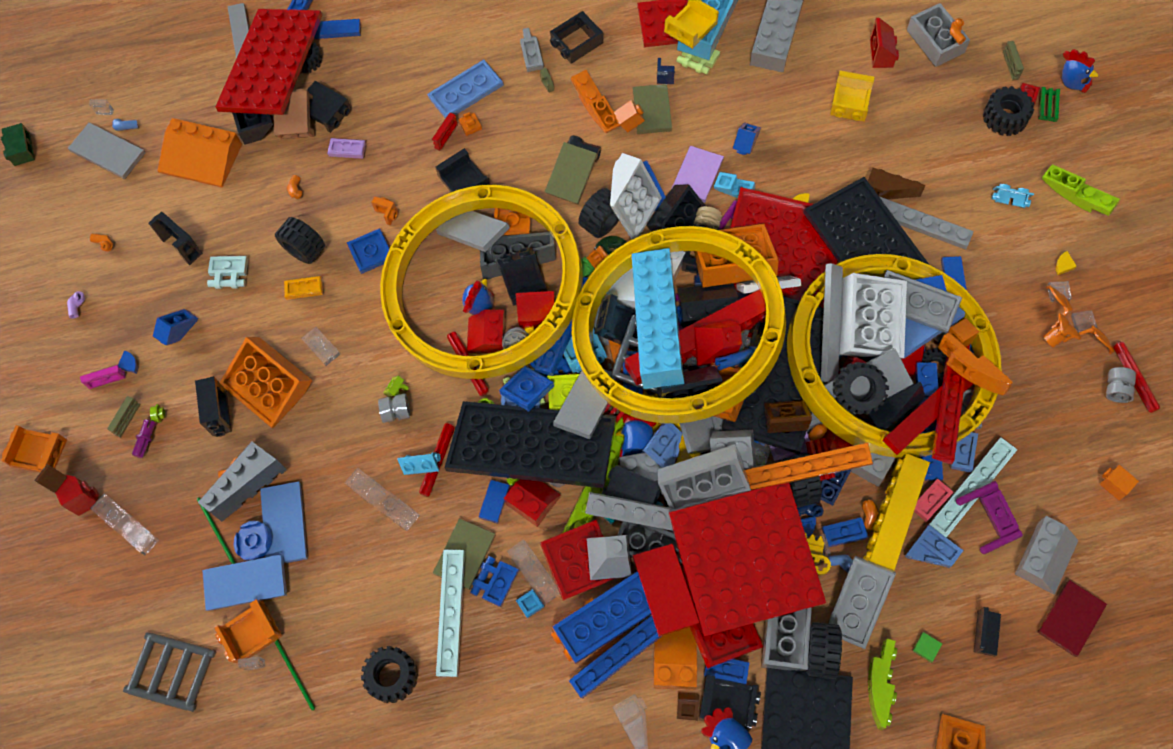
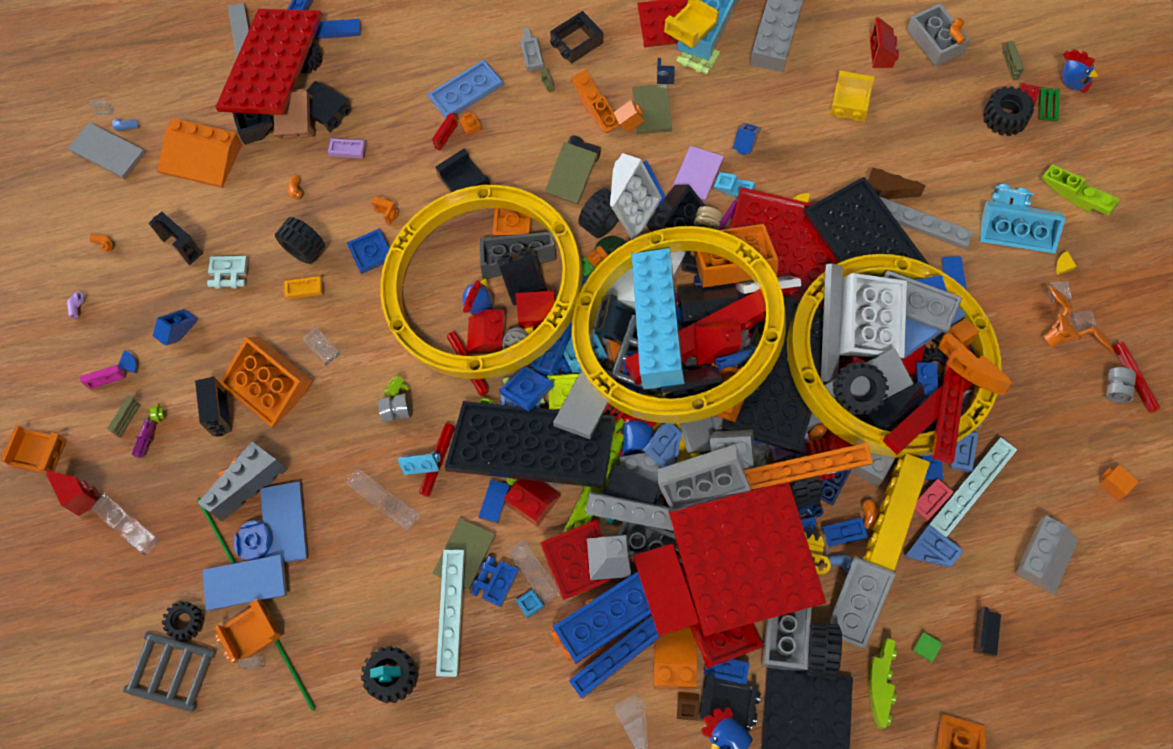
dark green brick [1,123,35,166] -> none
reddish brown slope [34,464,67,493] -> none
light grey tile [436,211,510,252] -> none
reddish brown slope [764,400,812,433] -> none
magenta plate [956,481,1023,554] -> none
dark red tile [1037,580,1107,657] -> none
none -> black tyre [162,601,204,641]
none -> teal plate [370,666,401,682]
none -> medium azure slope [980,201,1066,253]

